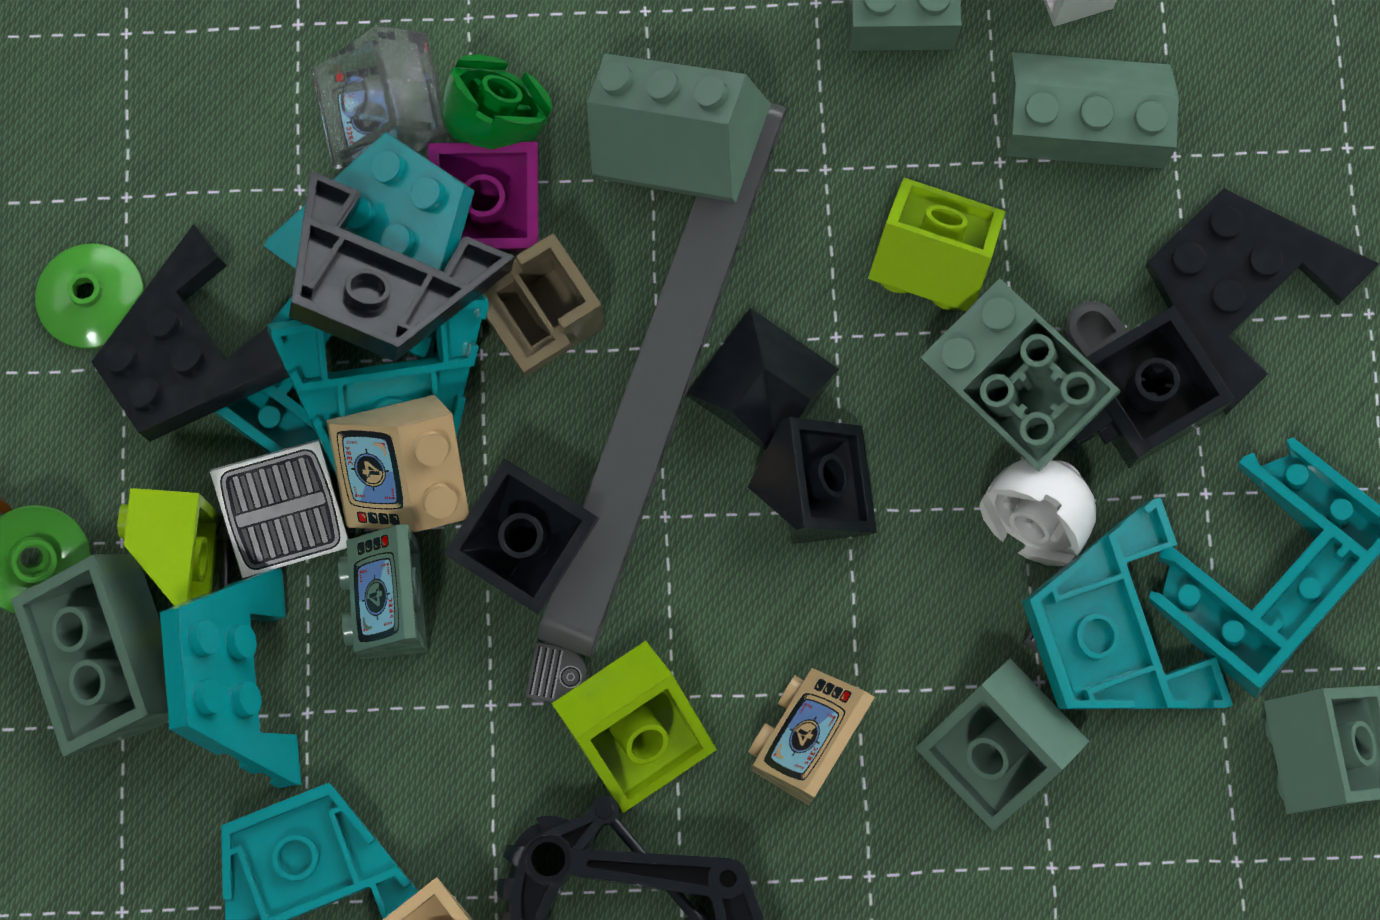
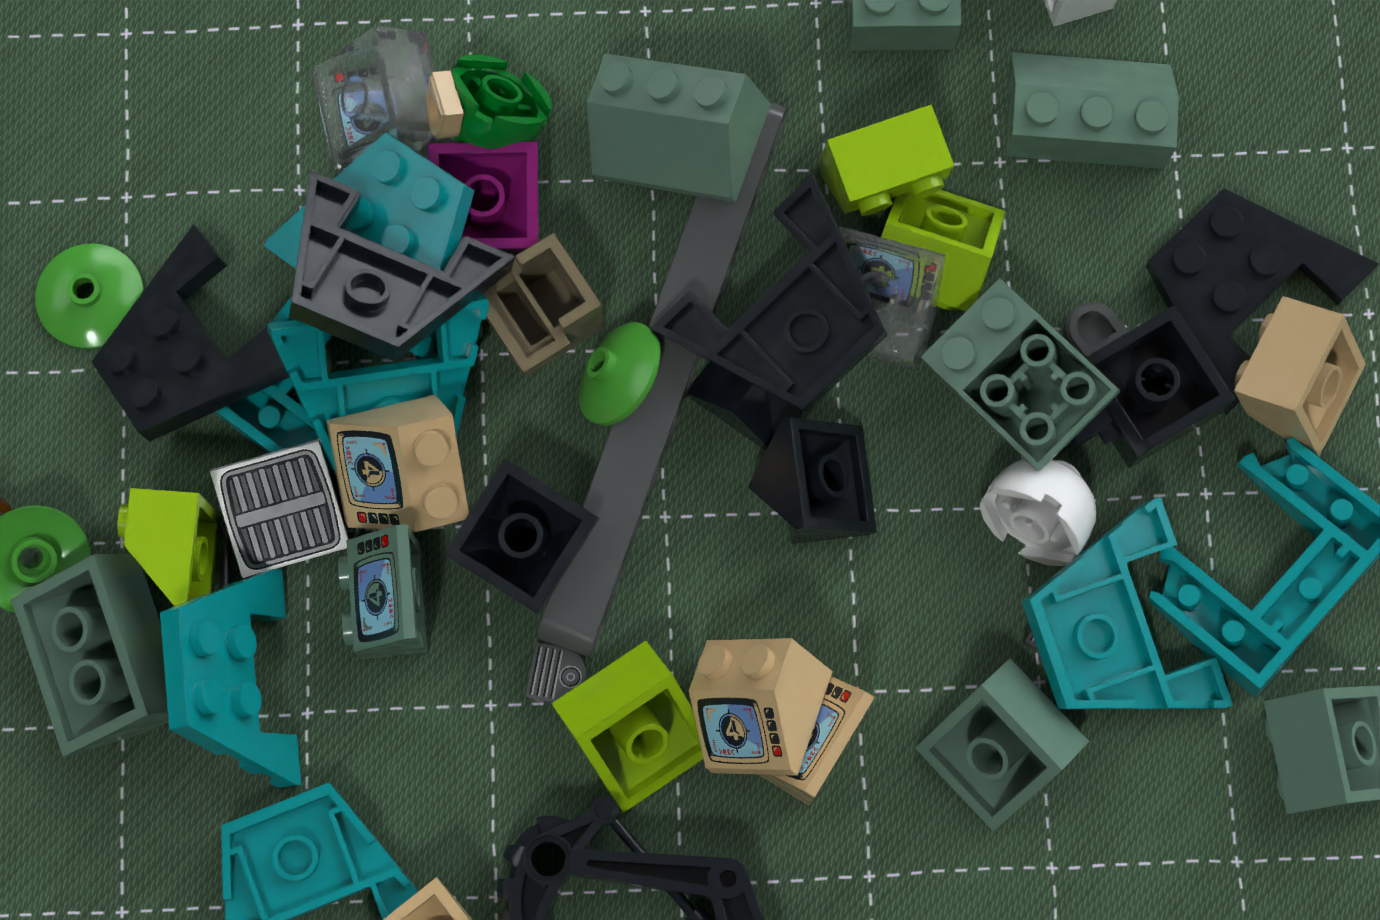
none -> tan tile [426,70,464,139]
none -> bright green dish [578,322,661,426]
none -> black wing [650,173,888,412]
none -> tan slope [689,638,833,775]
none -> lime slope [818,104,954,216]
none -> clear slope [838,226,946,371]
none -> tan slope [1234,296,1366,457]

